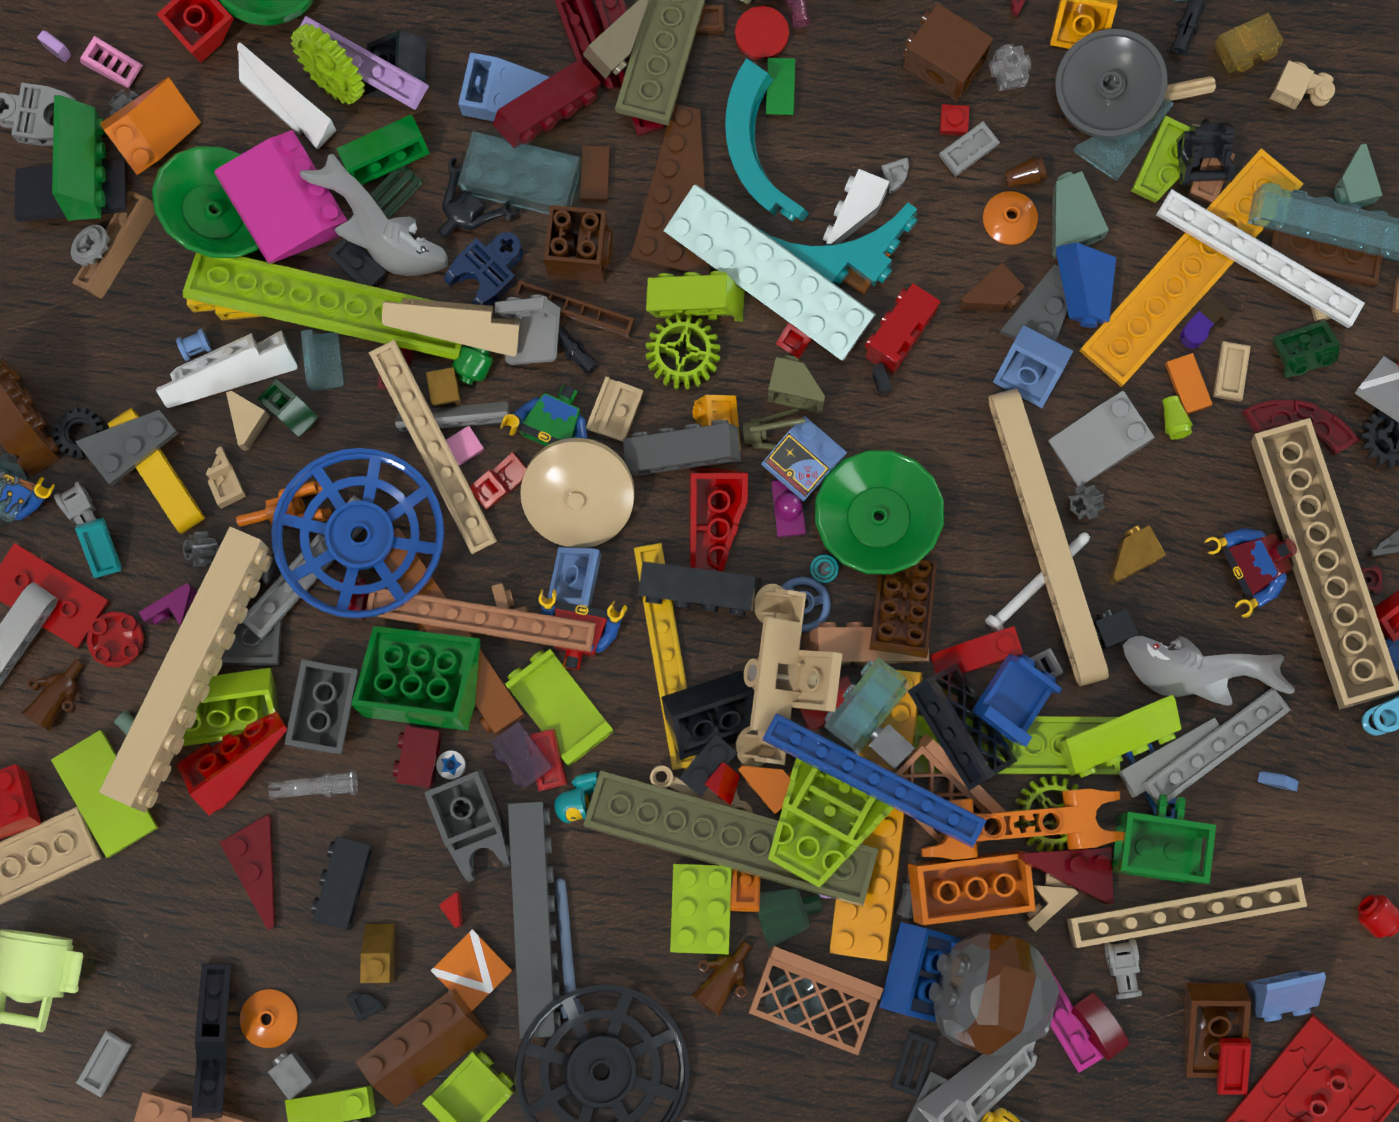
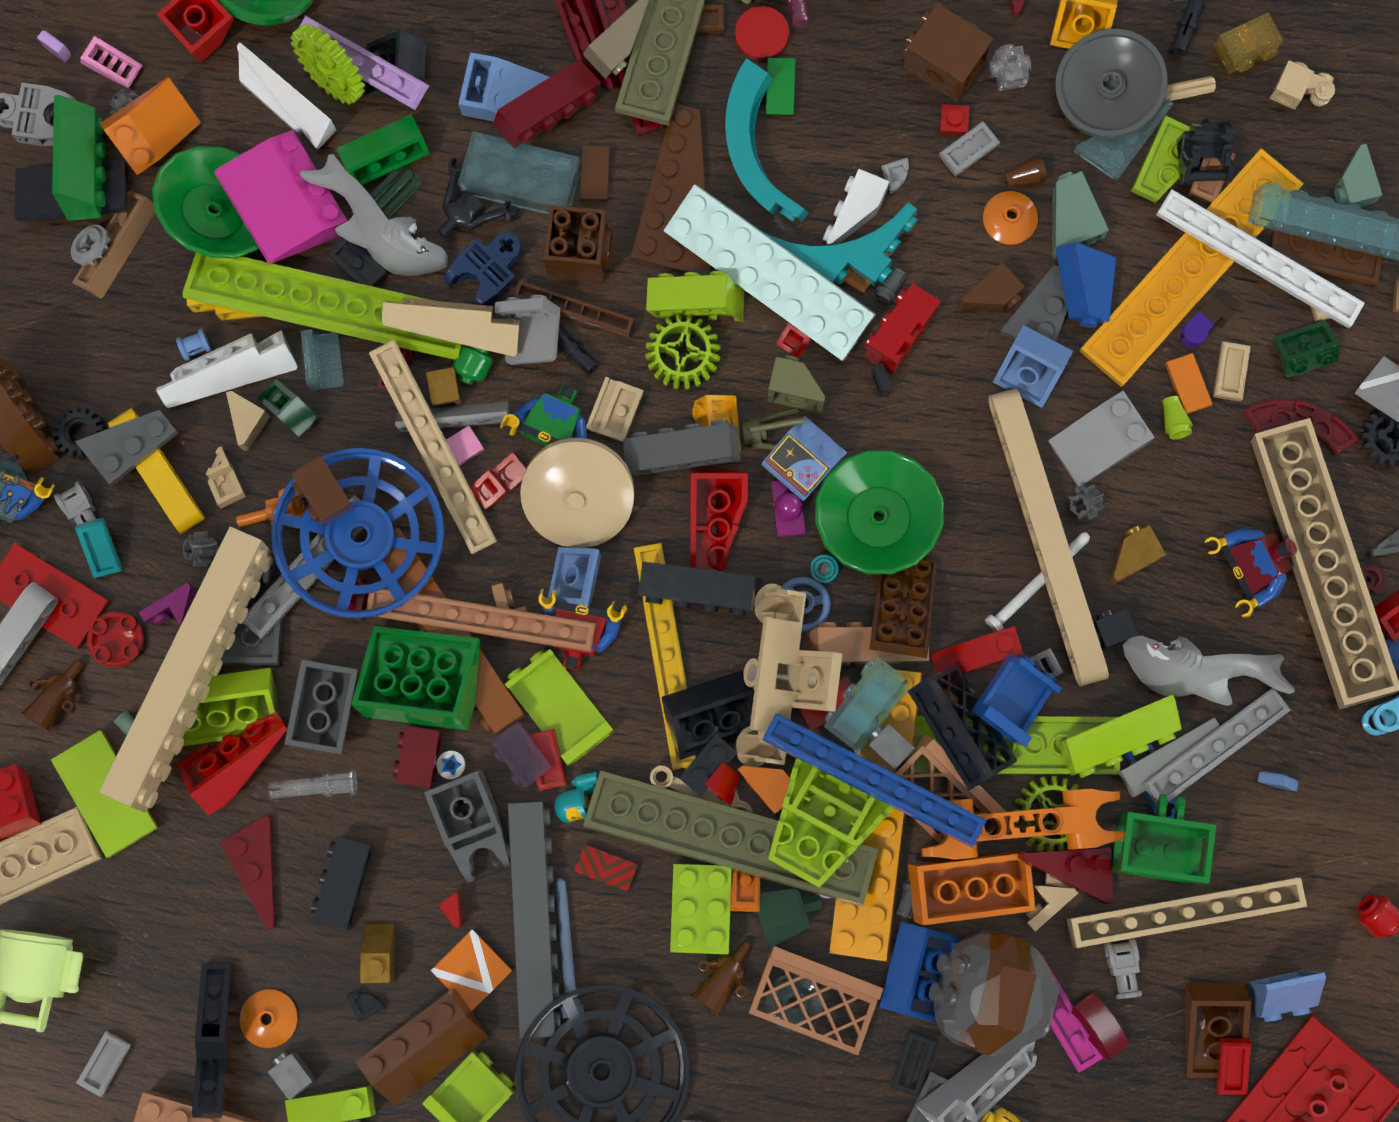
none -> reddish brown brick [291,455,354,526]
none -> tile [574,844,638,892]
none -> dark grey pin [875,267,907,304]

